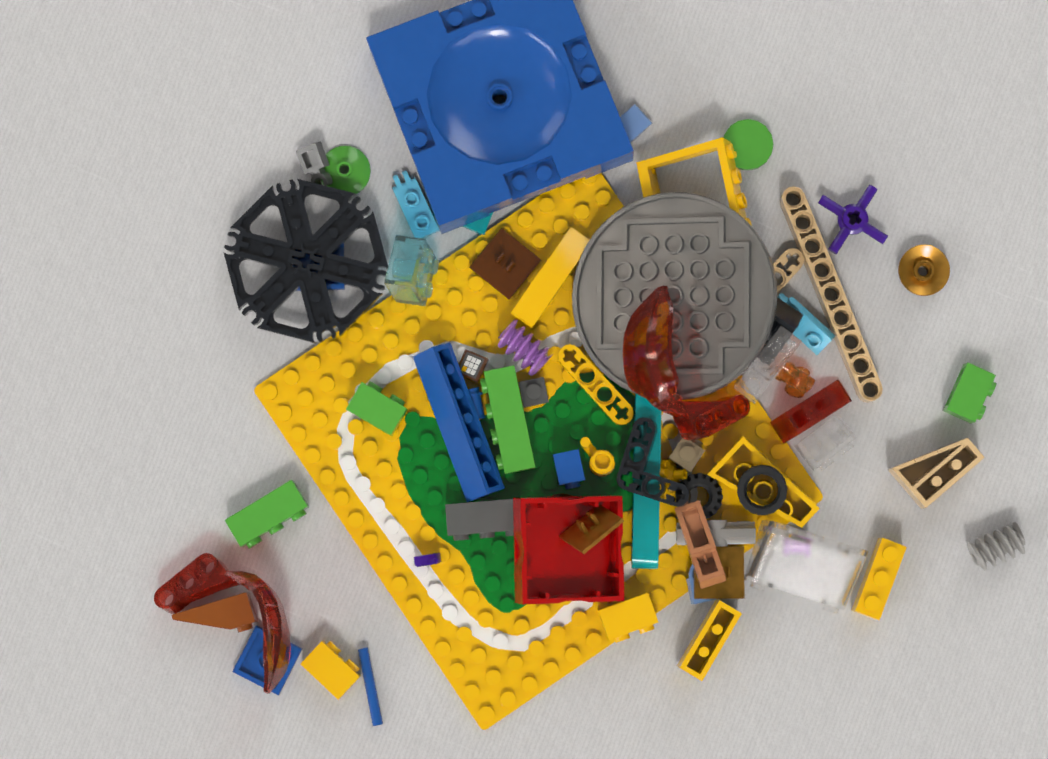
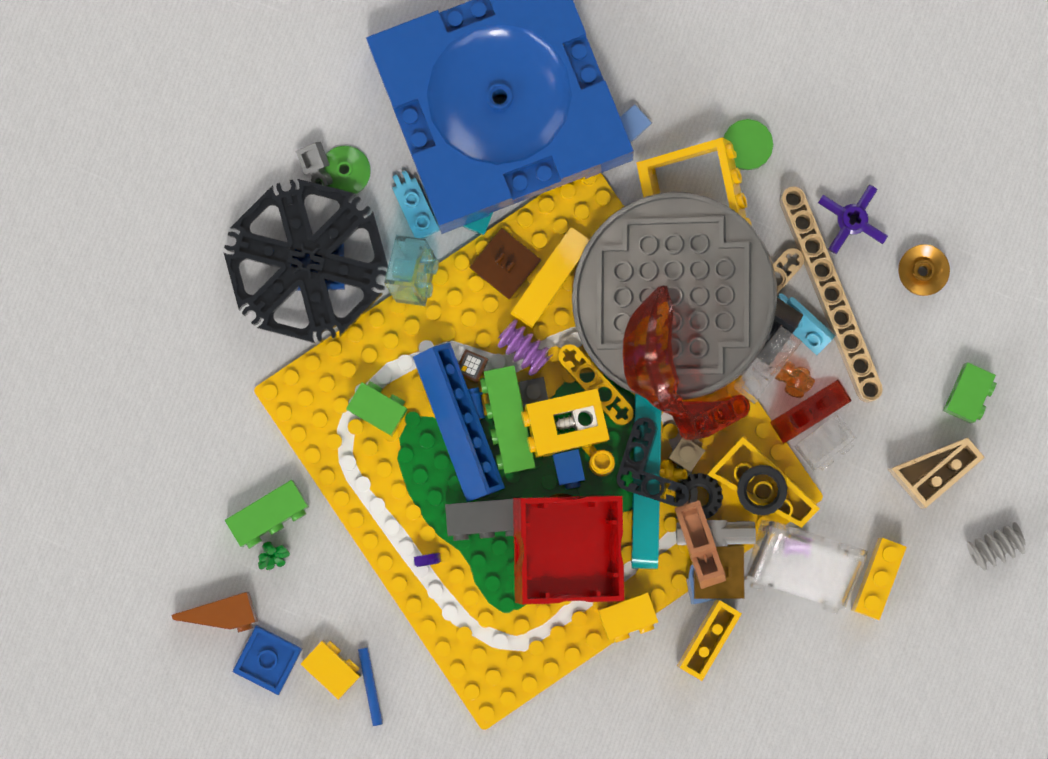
clear red piece [154,553,291,694] -> none
pearl gold piece [559,504,624,554] -> none
none -> green plant [258,541,290,570]
none -> yellow brick [521,388,610,457]

